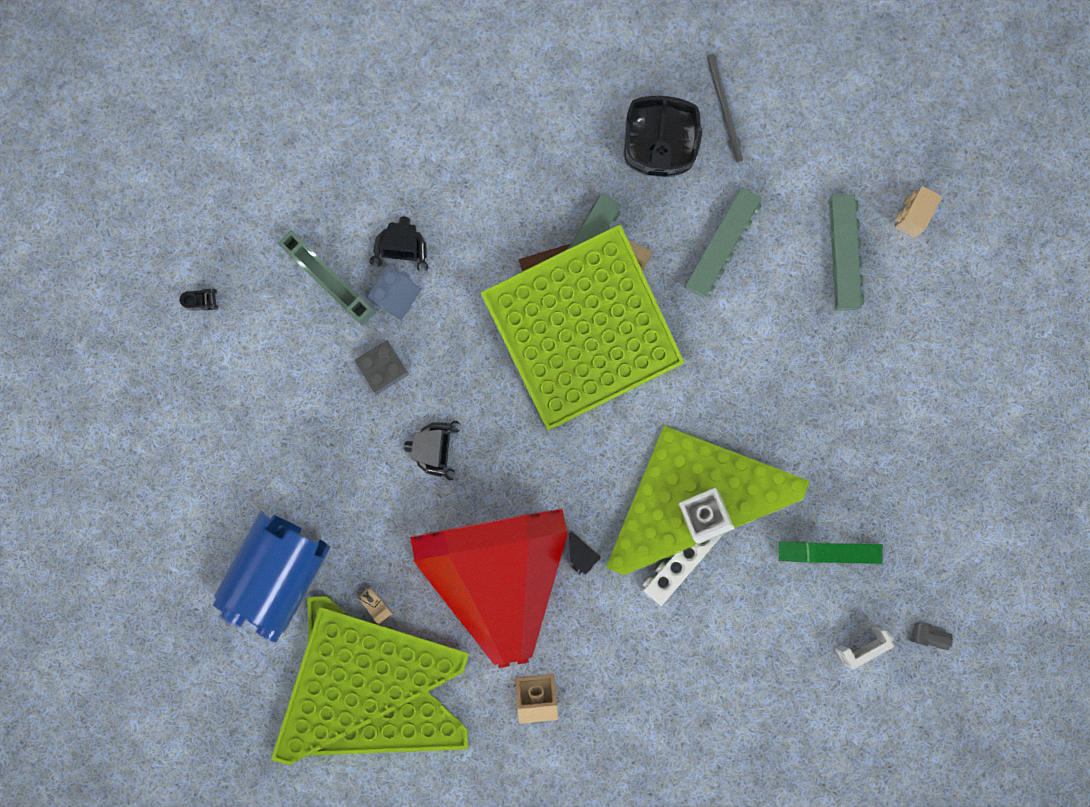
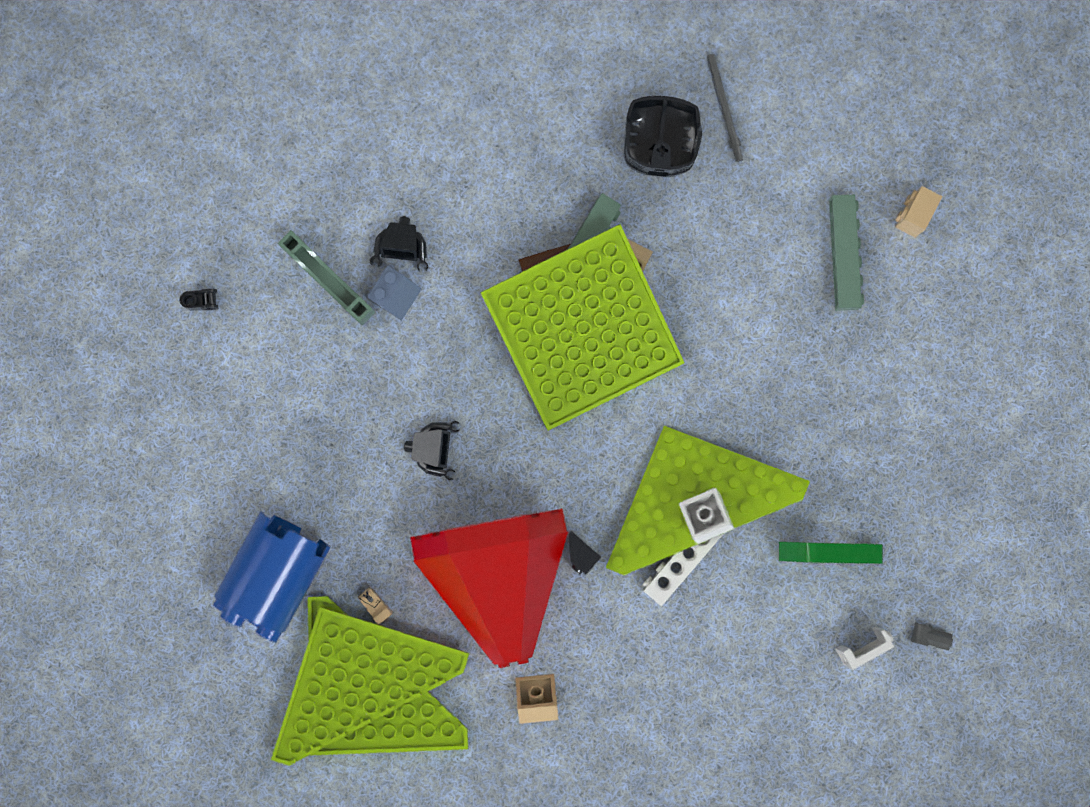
dark grey brick [354,340,409,394] -> none
sand green brick [684,187,762,298] -> none

